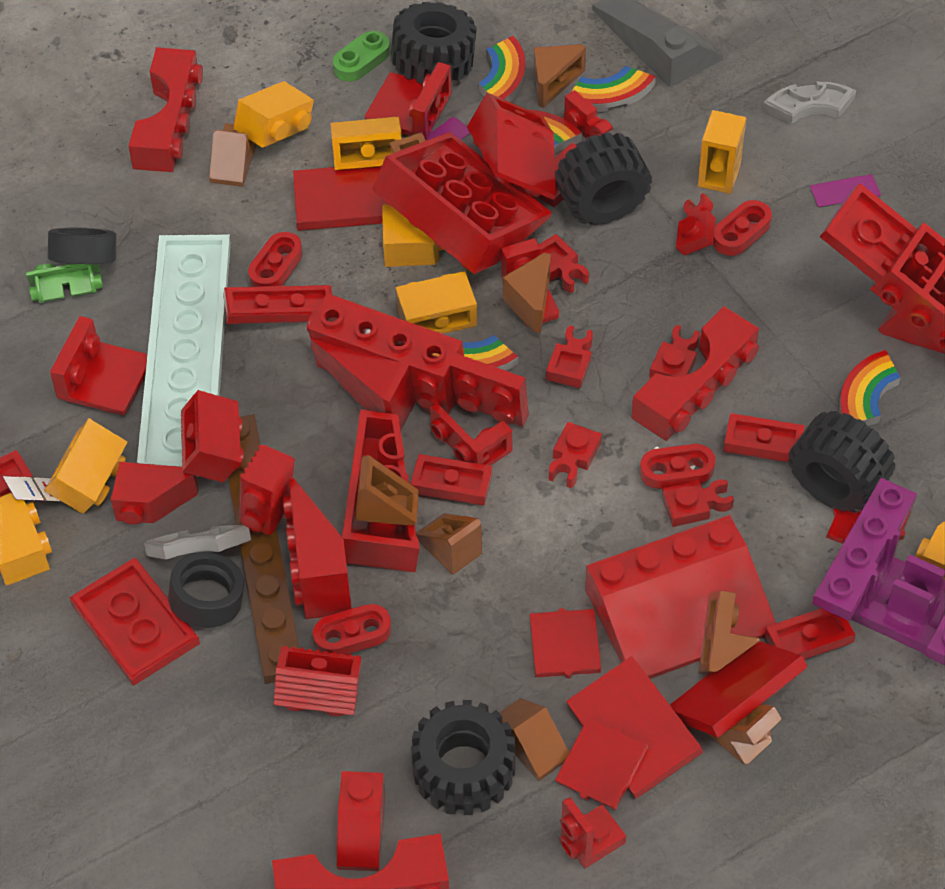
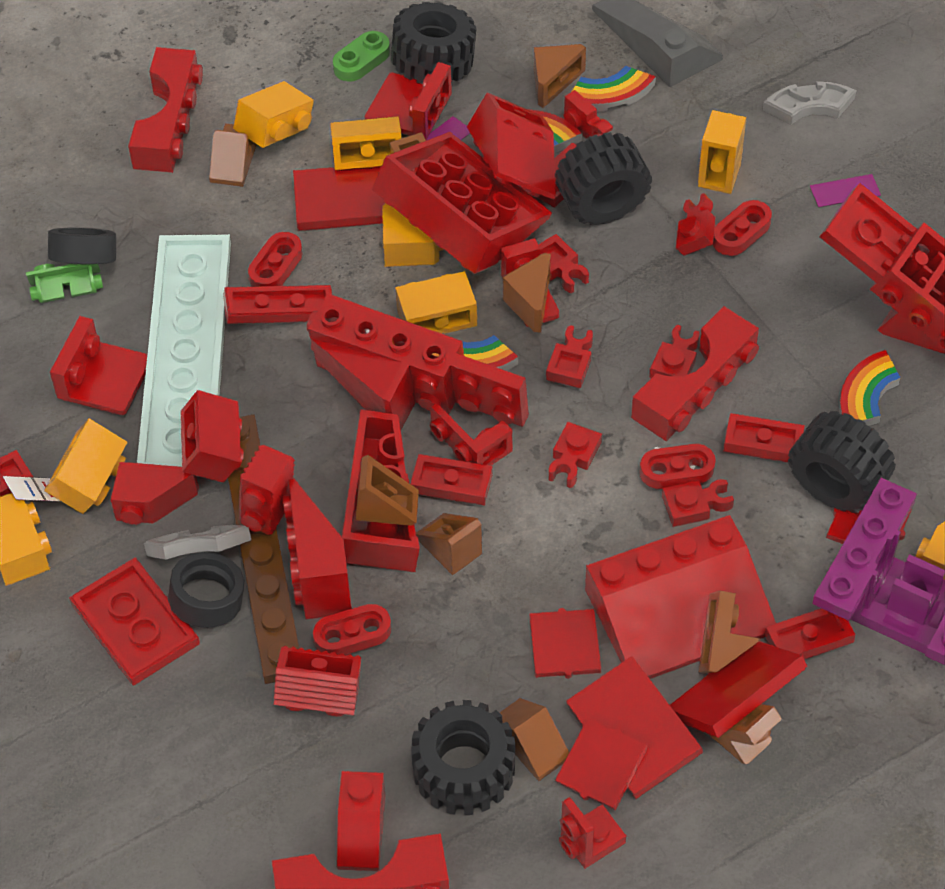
tile [478,36,526,102] -> none

